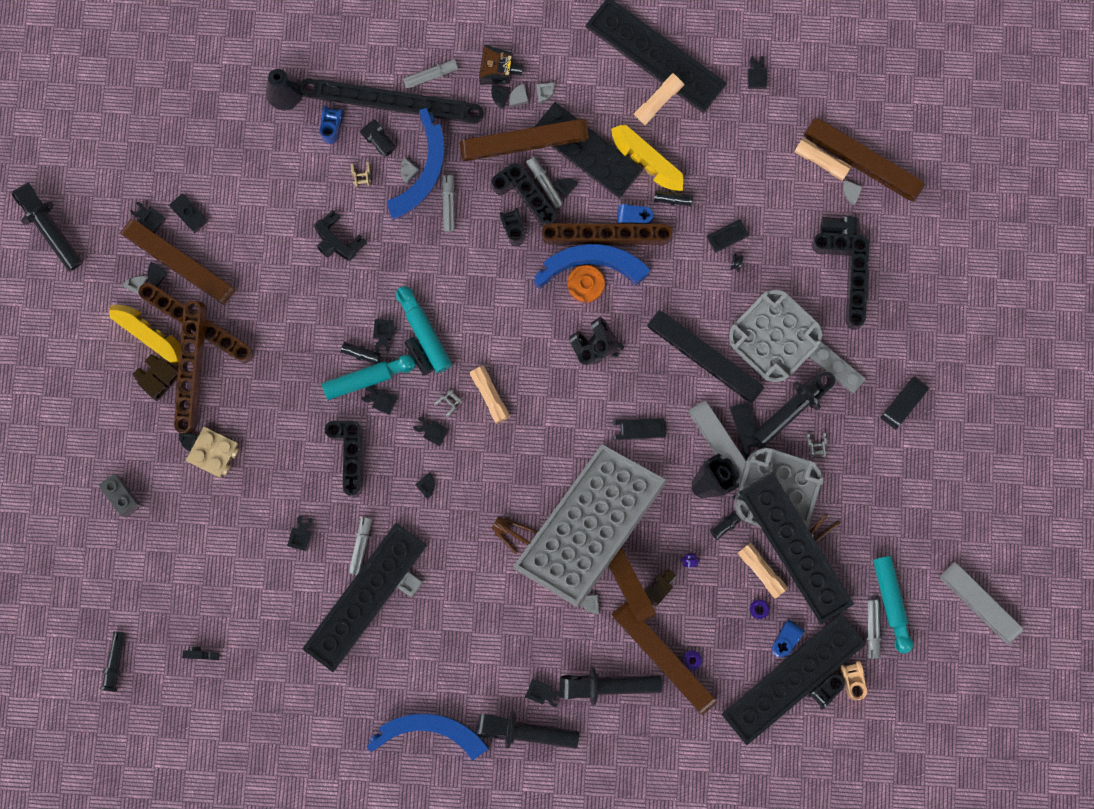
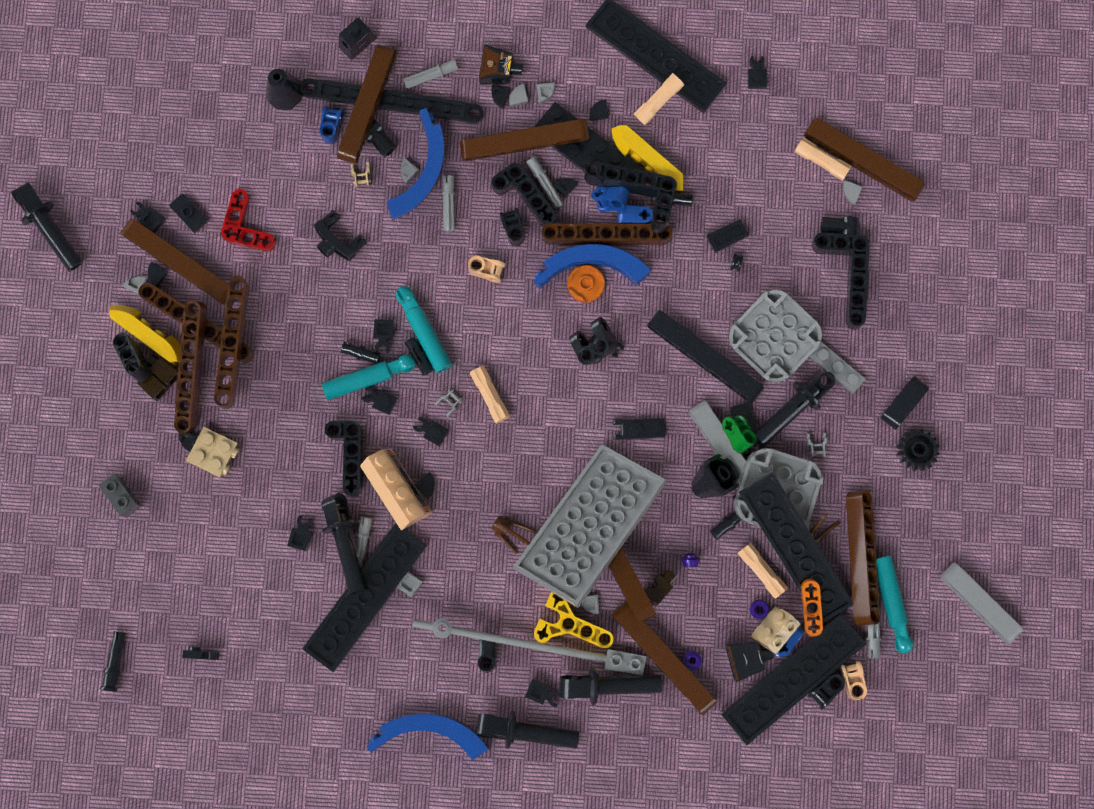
none -> black beam [113,332,151,382]
none -> reddish brown beam [214,276,249,409]
none -> red beam [221,189,276,252]
none -> black piece [321,493,366,595]
none -> reddish brown beam [337,44,396,164]
none -> black torso [339,18,377,61]
none -> light nougat slope [360,449,432,531]
none -> light grey bar [412,618,646,676]
none -> light nougat piece [468,256,506,283]
none -> black piece [478,633,496,673]
none -> yellow beam [534,592,614,648]
none -> black beam [584,161,677,233]
none -> black tile [589,99,608,121]
none -> blue piece [591,186,630,212]
none -> green piece [722,415,757,454]
none -> black torso [725,642,774,682]
none -> tan plate [750,607,800,654]
none -> orange beam [801,578,823,636]
none -> reddish brown beam [846,490,880,626]
none -> black gear [896,429,940,471]

